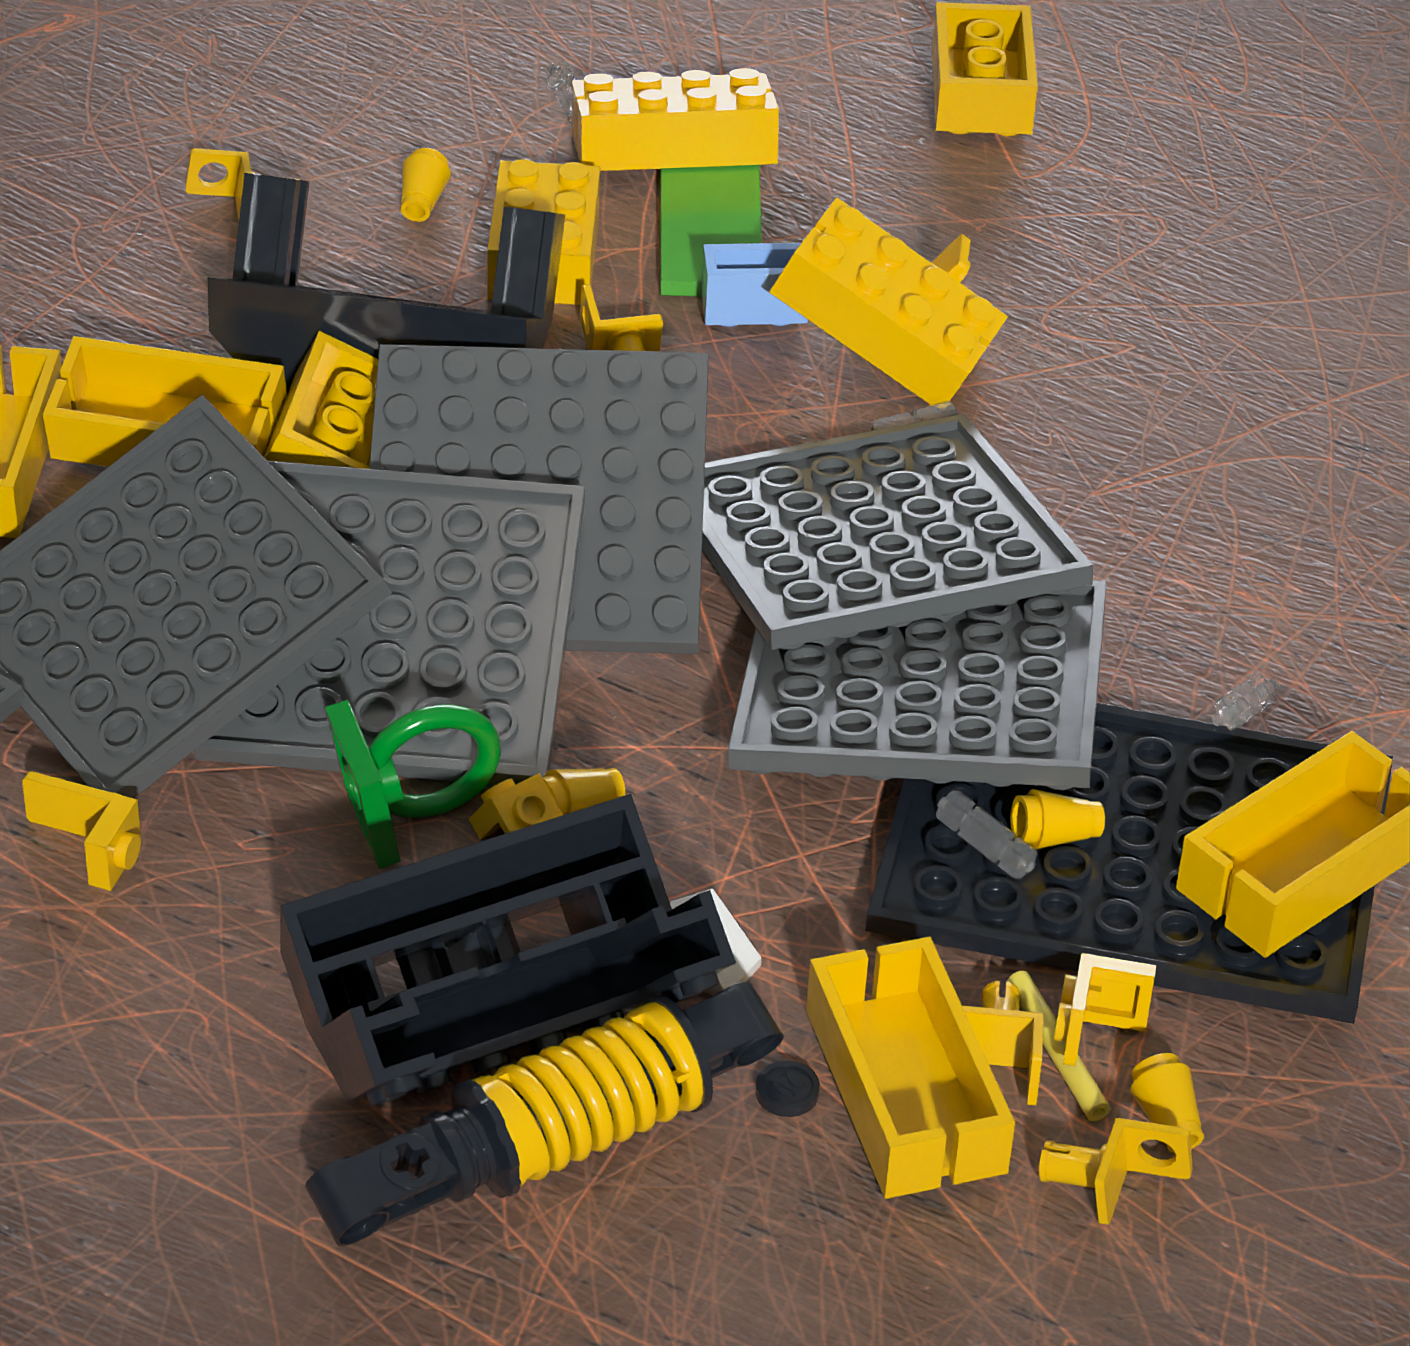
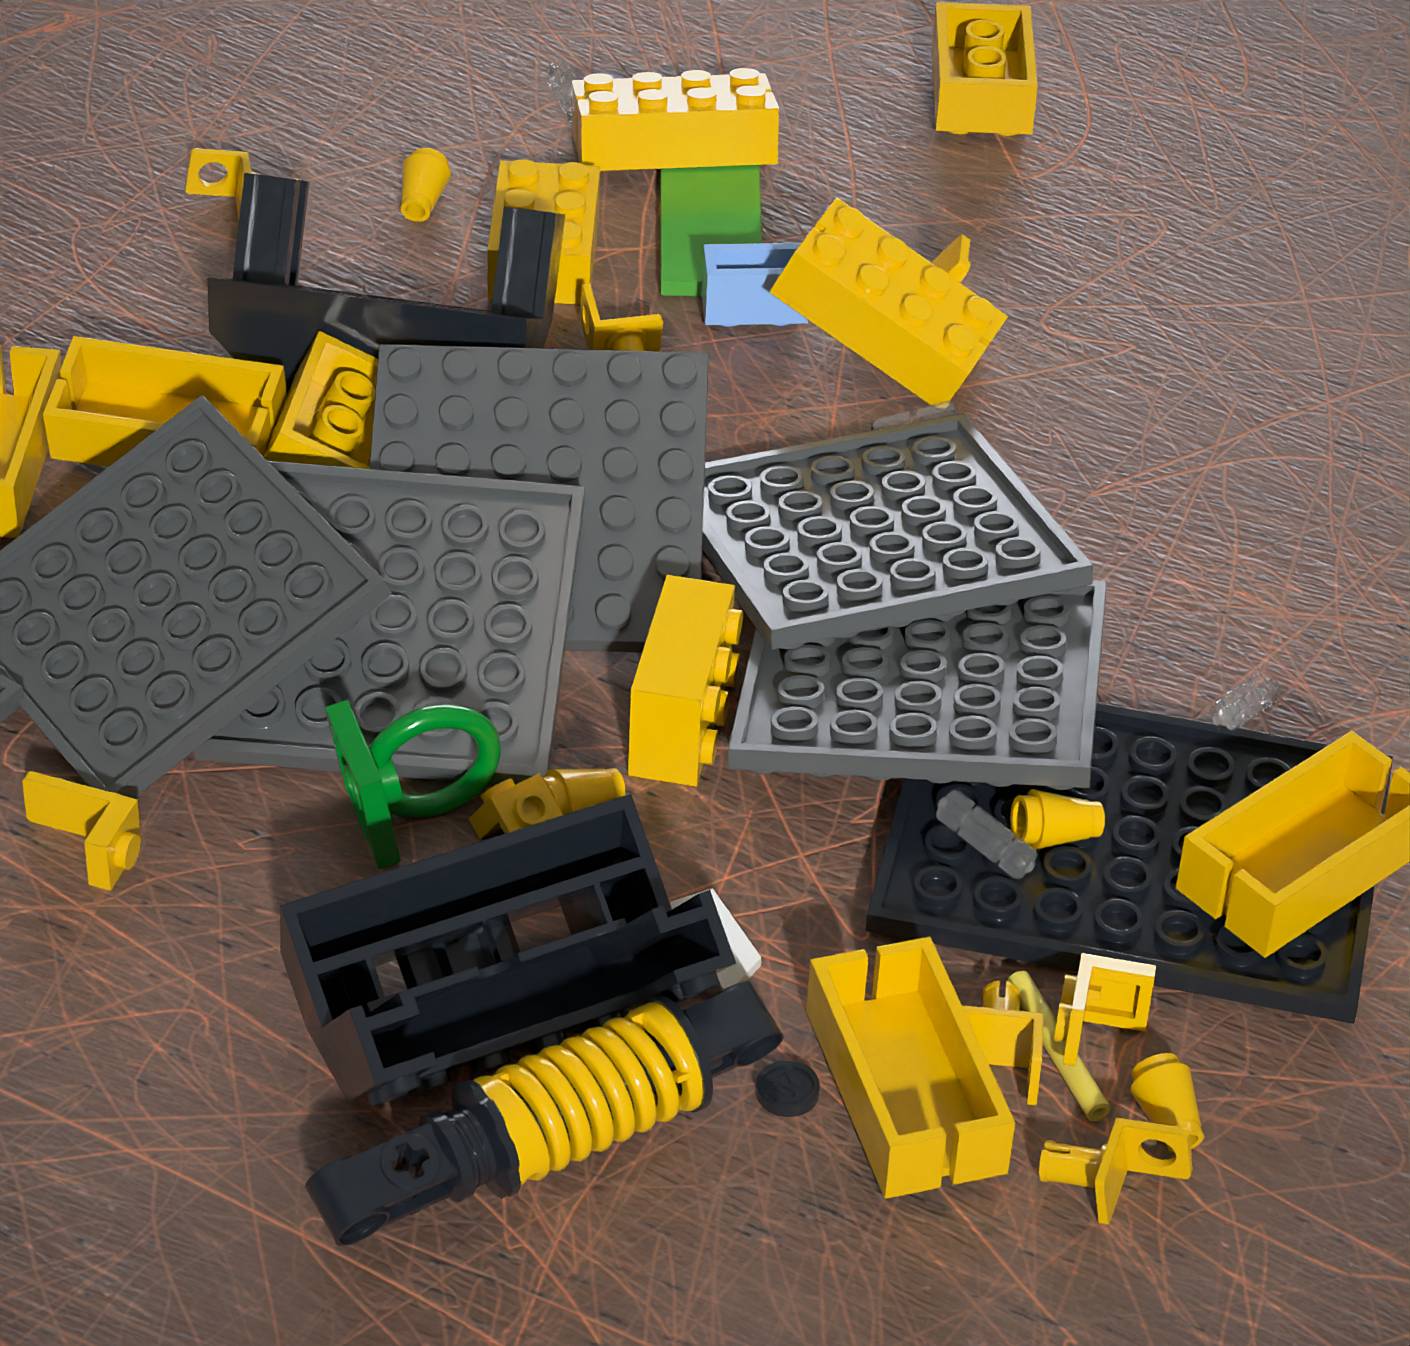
none -> yellow brick [628,575,743,787]

